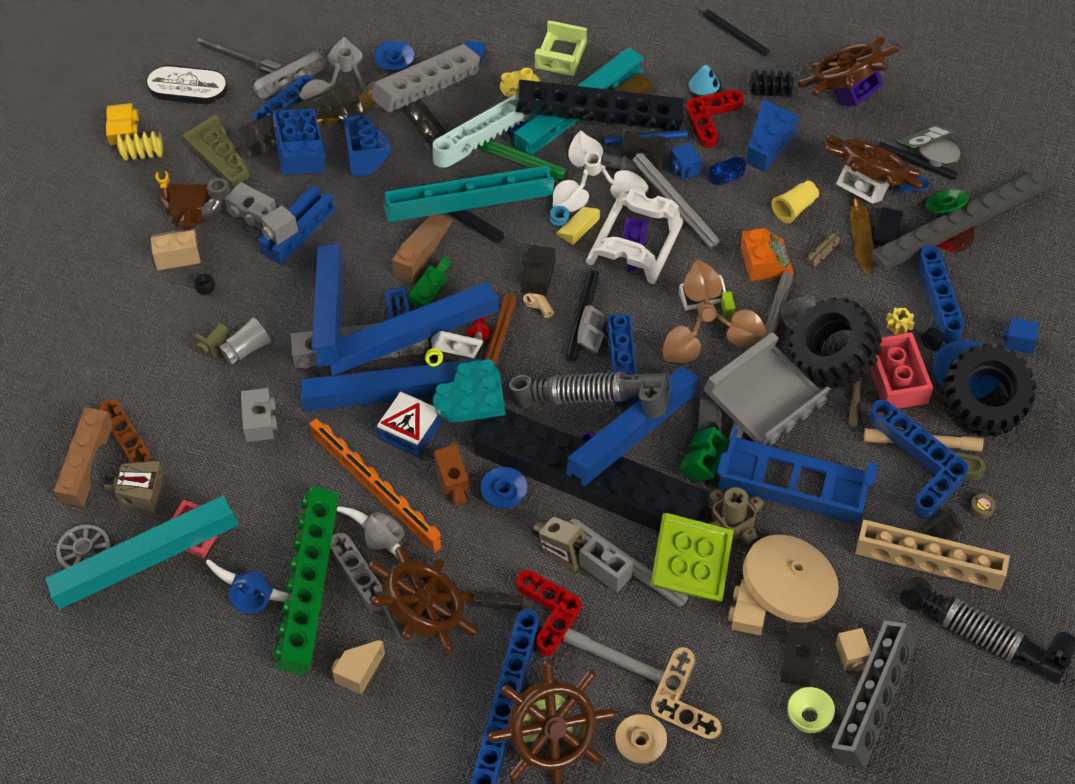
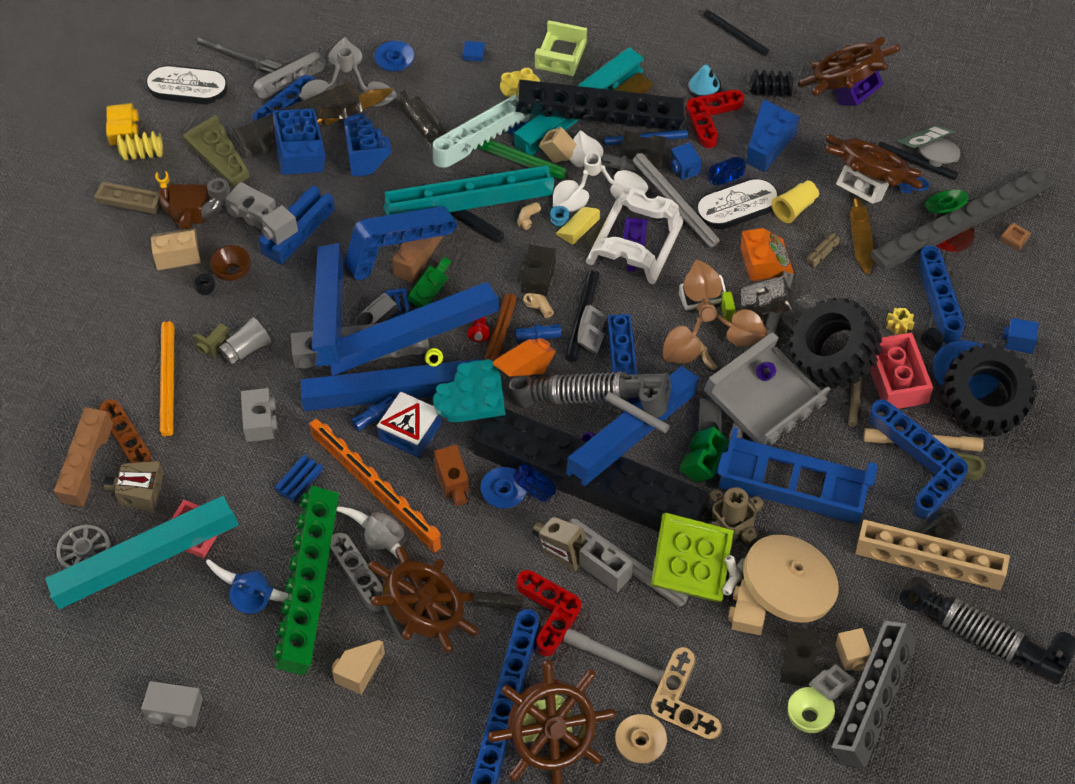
light grey brick [372,44,480,113] -> none
white slope [431,331,483,358] -> none
black tile [873,207,903,246] -> none
dark tan tile [970,494,996,519] -> none
none -> dark tan plate [94,182,160,214]
none -> light grey brick [141,681,203,728]
none -> light orange axle [160,321,174,437]
none -> reddish brown piece [210,245,251,281]
none -> blue tile [275,454,323,503]
none -> blue beam [345,206,457,280]
none -> blue pin [351,396,394,432]
none -> dark grey piece [355,292,400,326]
none -> orange slope [493,338,556,376]
none -> clear blue beam [513,464,556,502]
none -> blue pin [515,323,561,343]
none -> tan arm [517,202,541,230]
none -> tan brick [539,127,577,163]
none -> light grey bar [605,392,669,433]
none -> tan piece [694,335,717,370]
none -> white tile [697,178,778,229]
none -> white piece [722,555,744,595]
none -> clear smoke brick [741,276,792,318]
none -> dark purple hinge [756,361,777,381]
none -> light grey slope [809,664,855,701]
none -> medium nougat tile [1000,223,1031,251]

